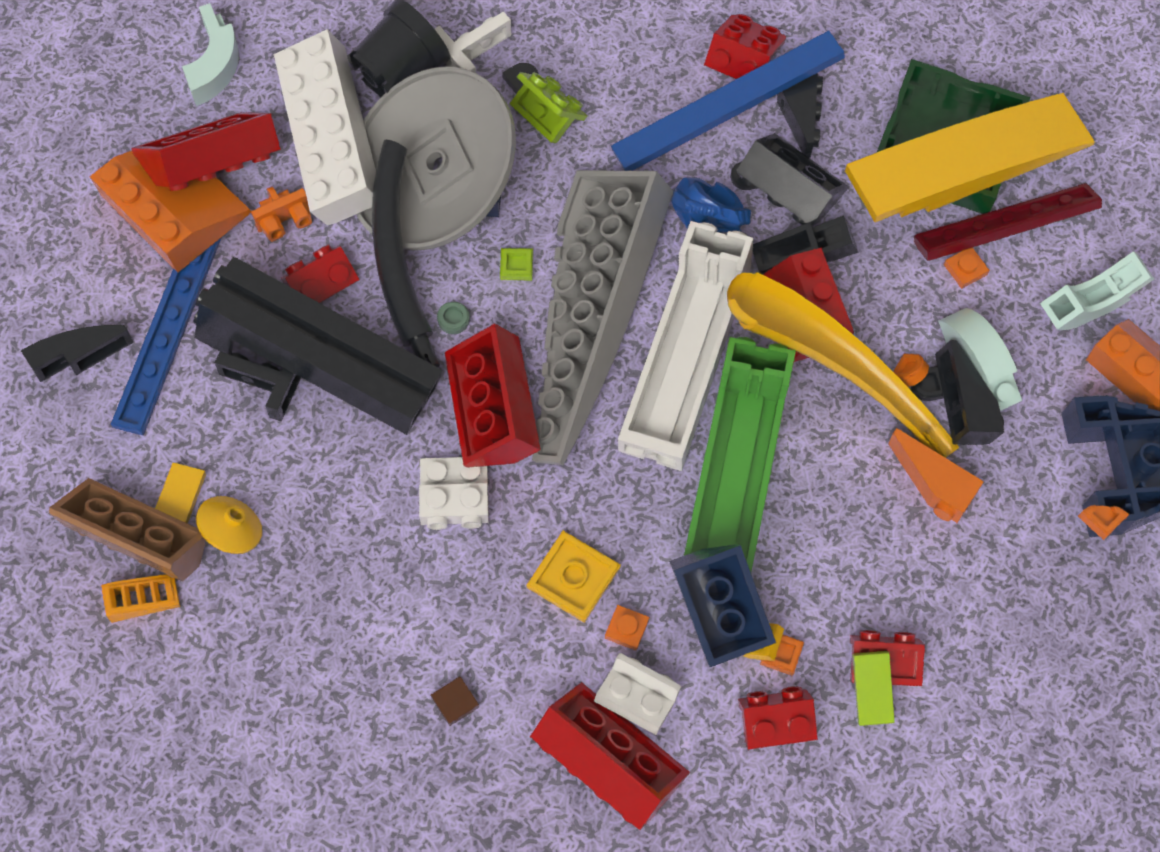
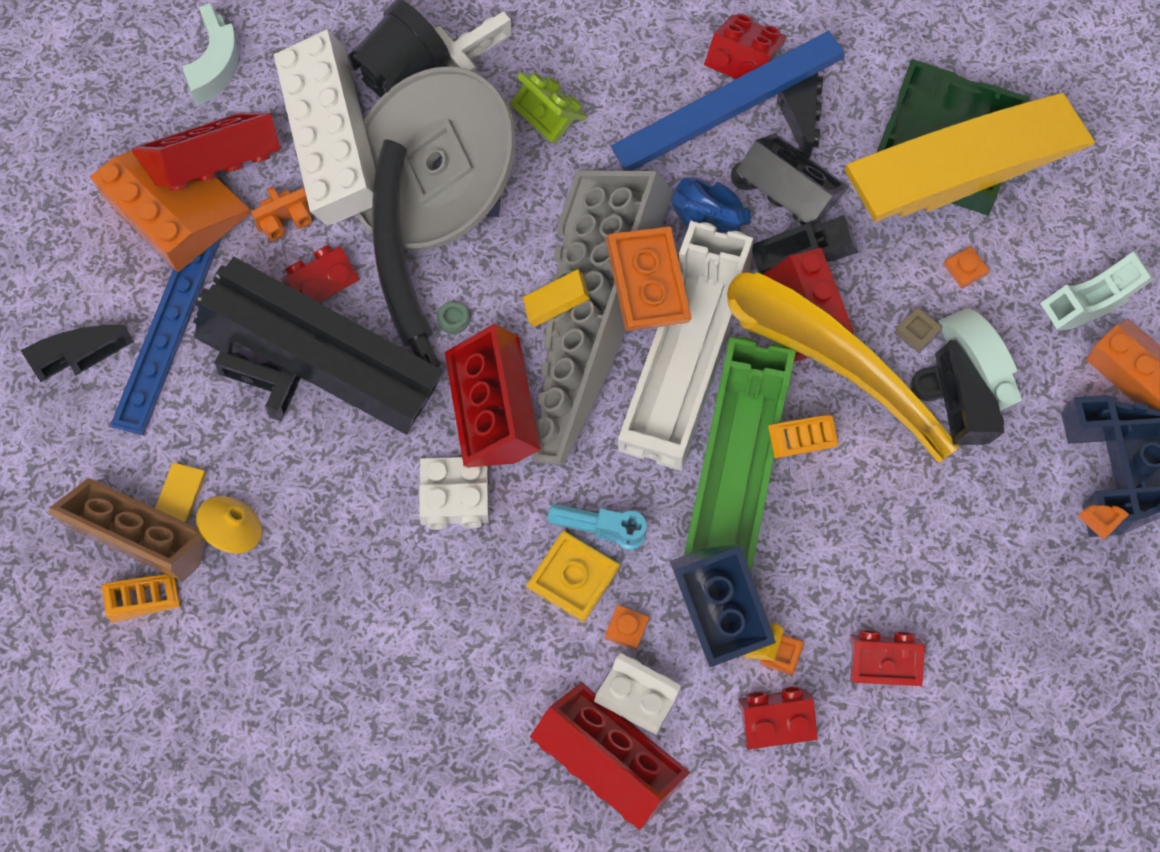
reddish brown tile [431,676,479,726] -> none
lime tile [500,248,533,281] -> none
black tile [502,63,539,94] -> none
lime tile [852,651,895,726] -> none
orange slope [888,428,984,523] -> none
orange tile [893,353,929,387] -> none
dark red tile [914,183,1102,261] -> none
none -> yellow tile [523,269,590,327]
none -> medium azure connector [547,504,647,550]
none -> orange plate [606,226,692,332]
none -> light orange slope [768,414,838,459]
none -> dark tan plate [895,307,942,354]

